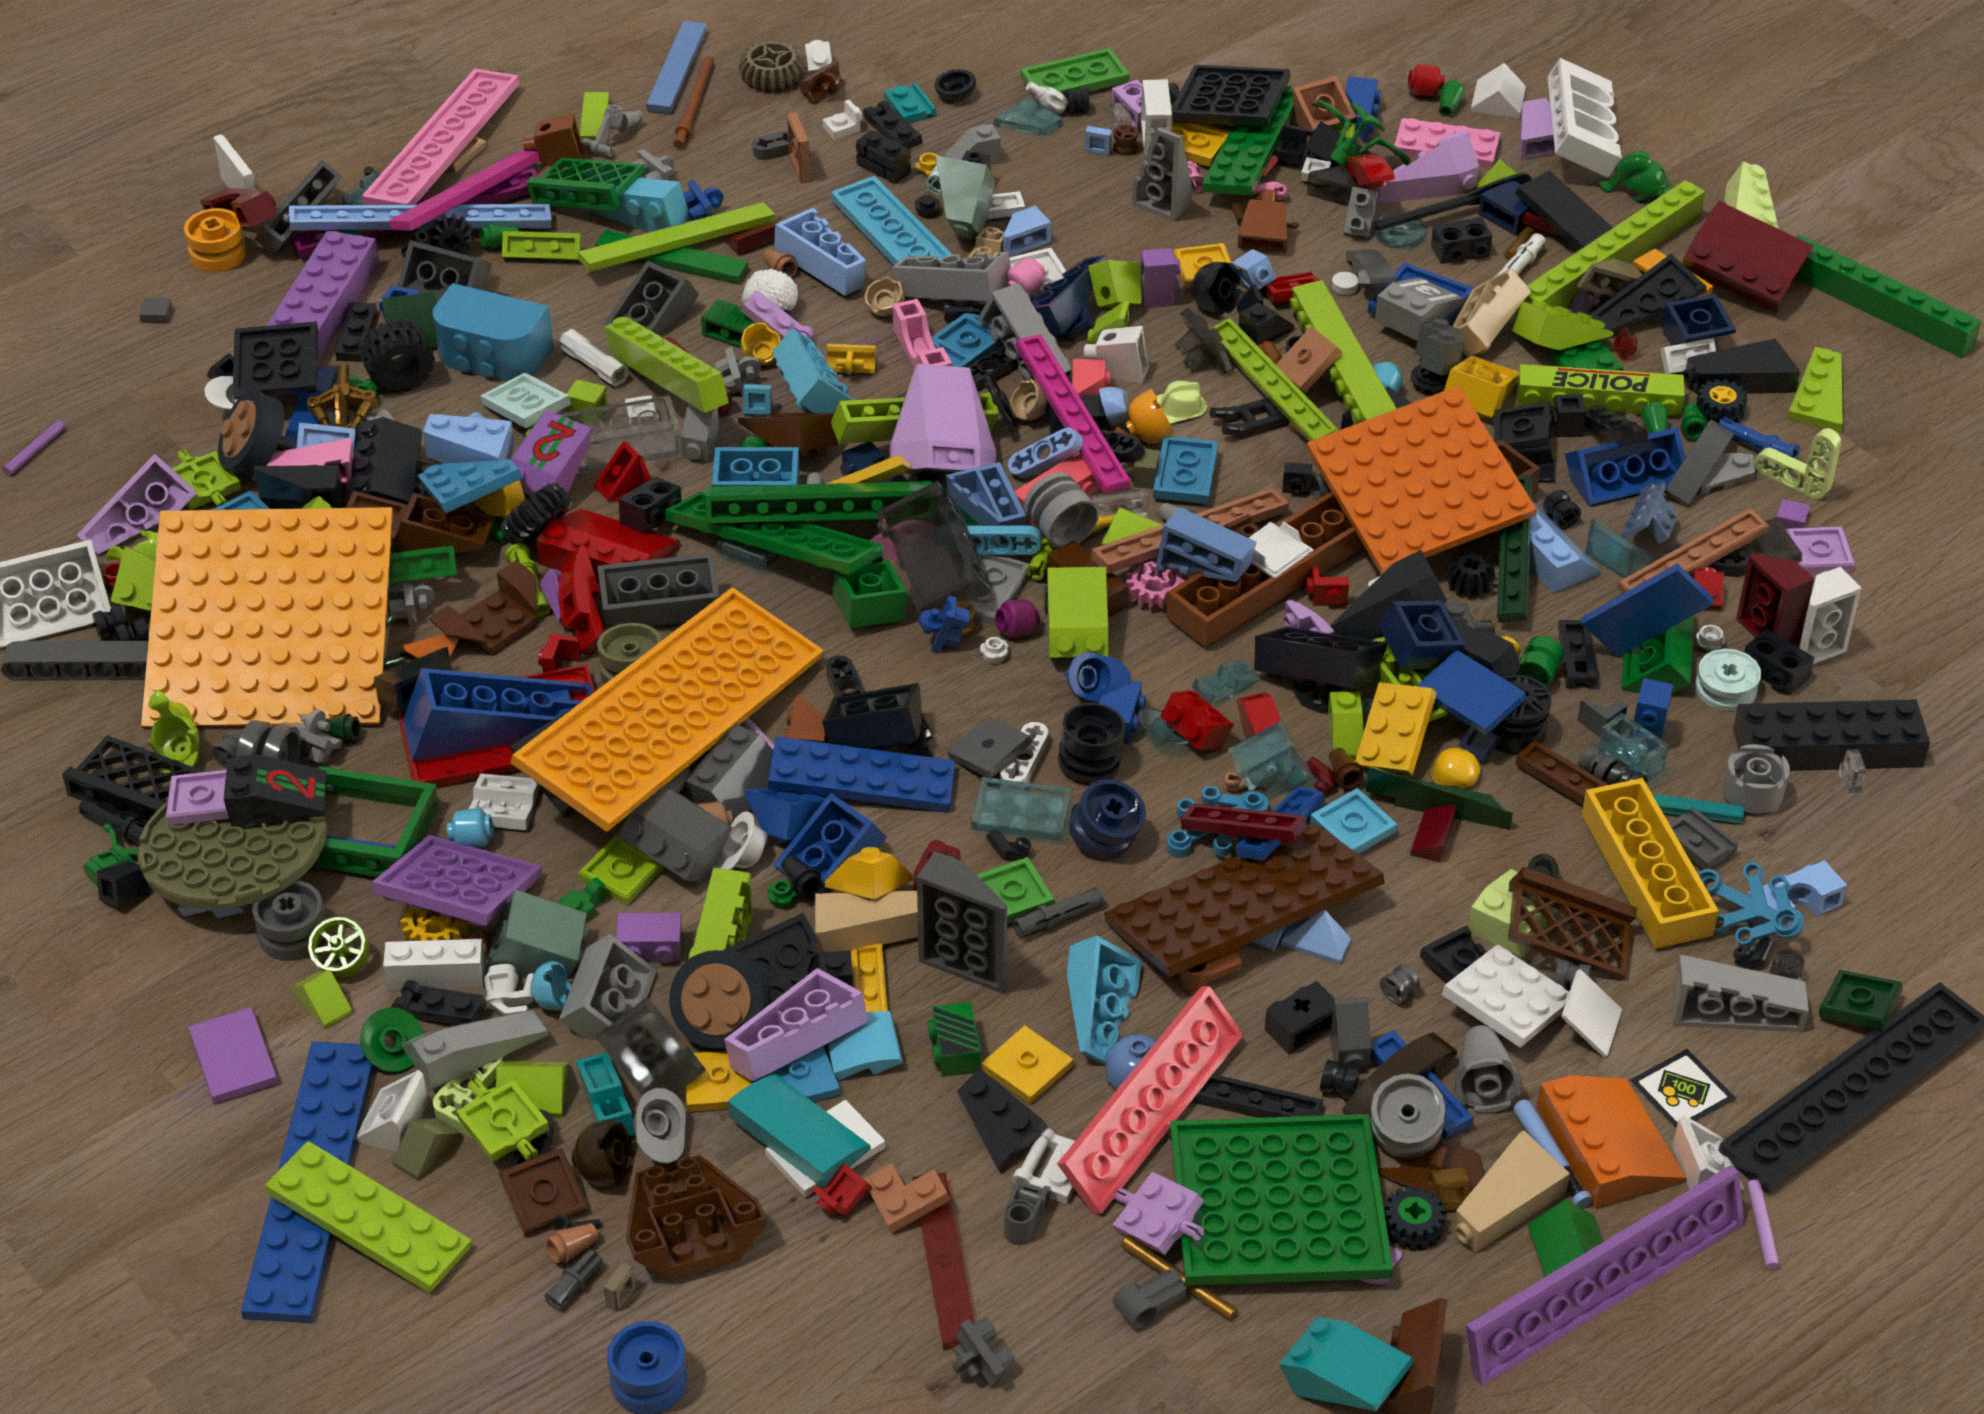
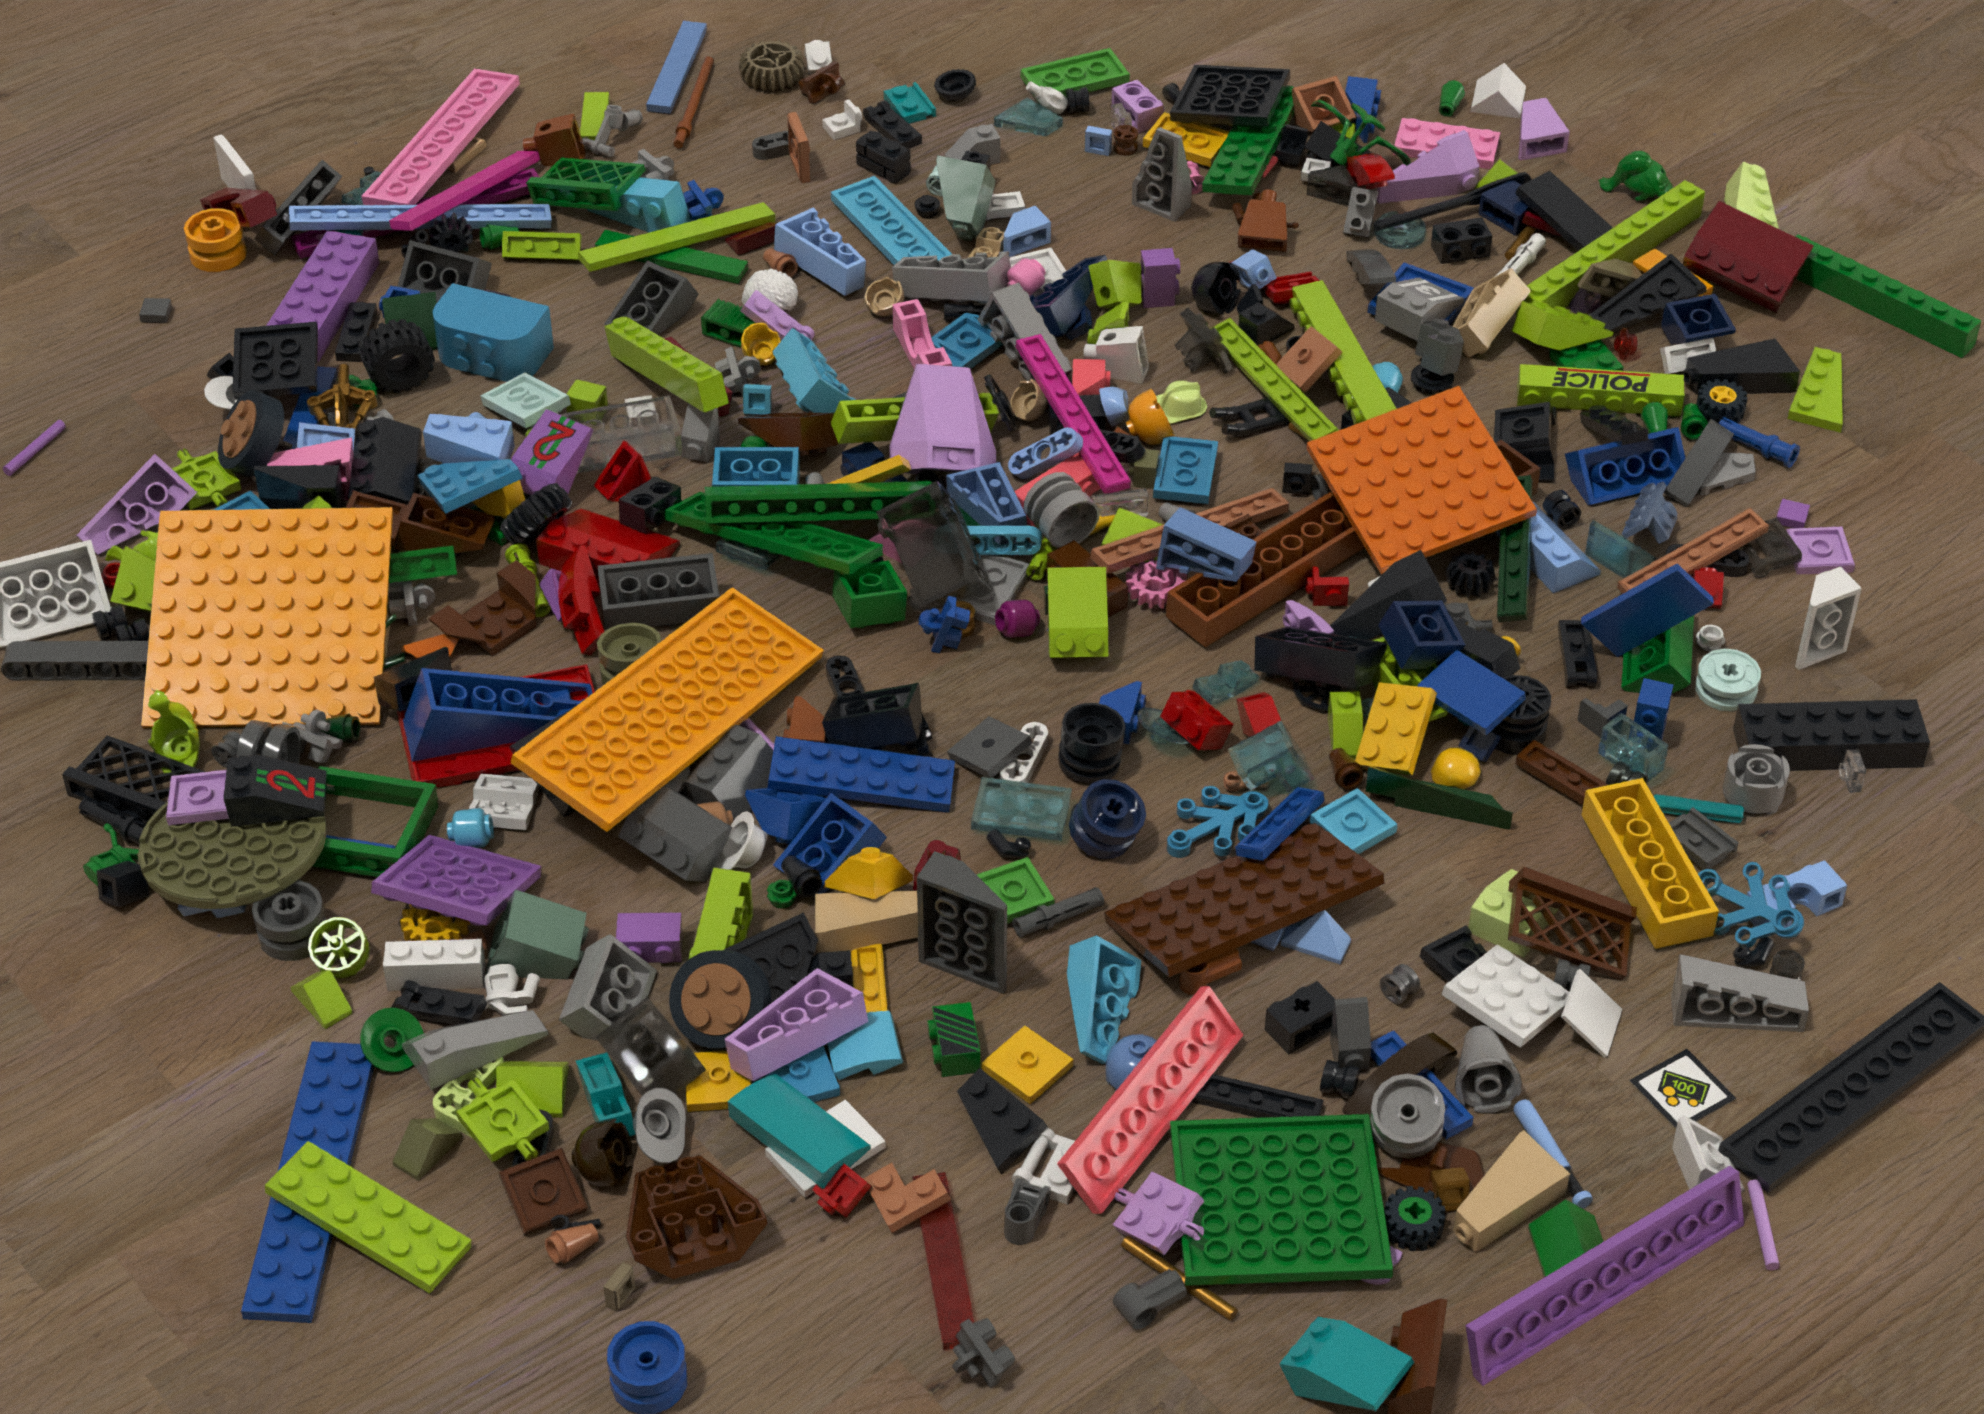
medium lavender tile [188,1007,278,1104] -> none
white slope [355,1070,428,1152] -> none
medium azure hair [530,961,572,1011] -> none
red bracket [538,633,581,672] -> none
dark grey axle [544,1250,603,1311] -> none
green plate [555,877,607,921] -> none
white axle [559,329,629,387] -> none
lime tile [578,835,666,906] -> none
yellow hips [827,344,876,375] -> none
yellow plate [914,153,937,176] -> none
black beam [966,346,1019,391] -> none
white plate [980,637,1009,664] -> none
blue piece [1064,652,1131,703] -> none
white window [1141,79,1172,157] -> none
yellow plate [1173,243,1231,289] -> none
dark red plate [1180,803,1307,843] -> none
white piece [1249,522,1314,579] -> none
bright pink arm [1252,181,1288,201] -> none
dark red arm [1305,757,1335,795] -> none
white tile [1332,272,1358,295] -> none
red head [1407,64,1445,98] -> none
dark red slope [1410,805,1457,862] -> none
yellow slope [1444,355,1519,419] -> none
green wheel [1515,636,1564,688] -> none
black plate [1527,854,1559,878] -> none
orange slope [1537,1075,1687,1209] -> none
white fence [1547,58,1622,178] -> none
black panel [1554,394,1586,438] -> none
dark grey wheel [1578,744,1620,783] -> none
dark red slope [1736,554,1814,645] -> none
black brick [1744,629,1815,696] -> none
yellowish green beam [1754,428,1841,499] -> none
dark green tile [1819,970,1903,1030] -> none

